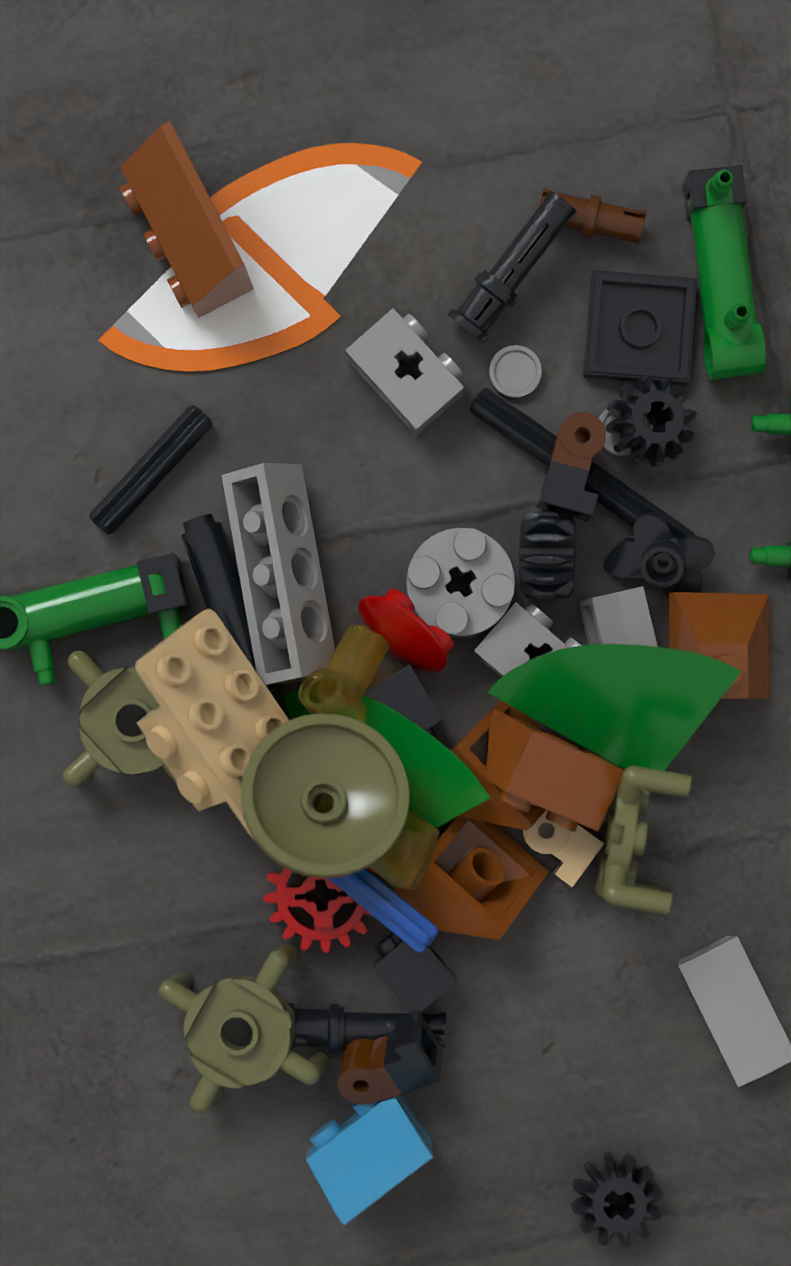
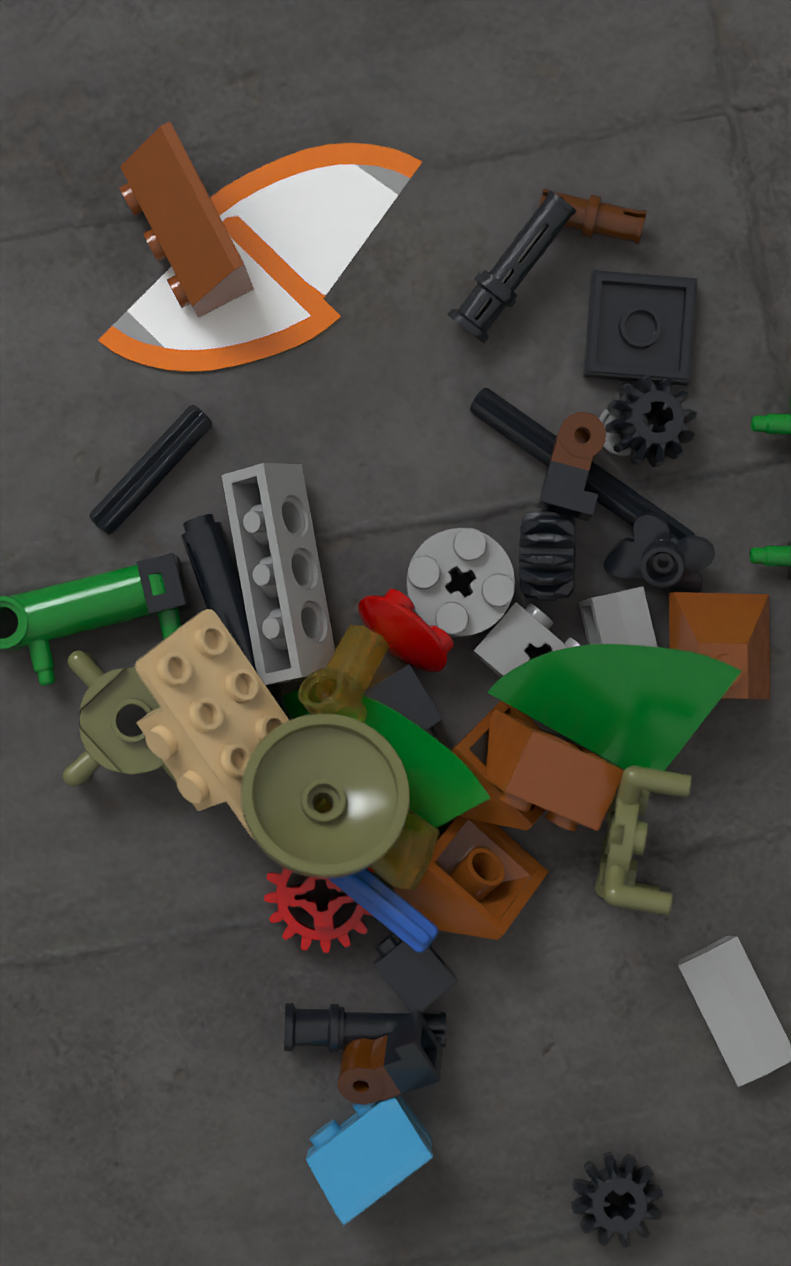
olive plate [158,942,330,1113] -> none
light grey brick [345,308,464,437] -> none
light grey piece [489,345,542,399] -> none
tan leg [522,810,604,887] -> none
green piece [682,165,766,380] -> none

